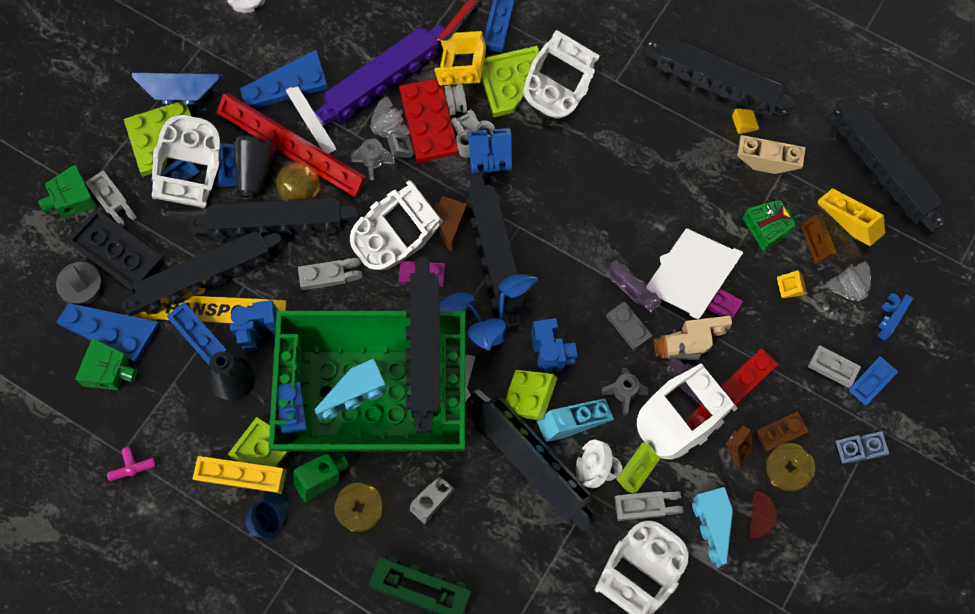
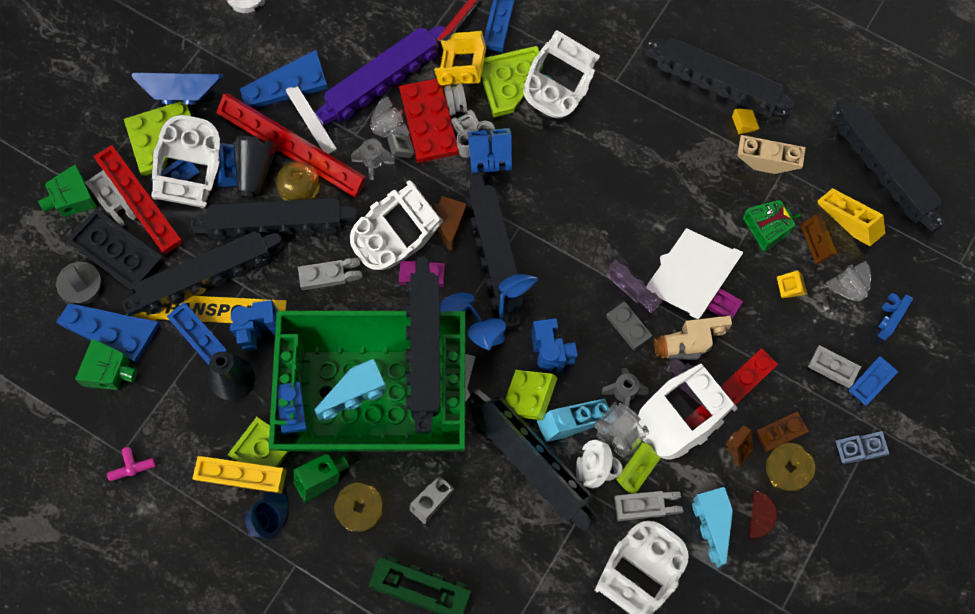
none -> red plate [93,145,183,255]
none -> clear brick [595,402,649,458]

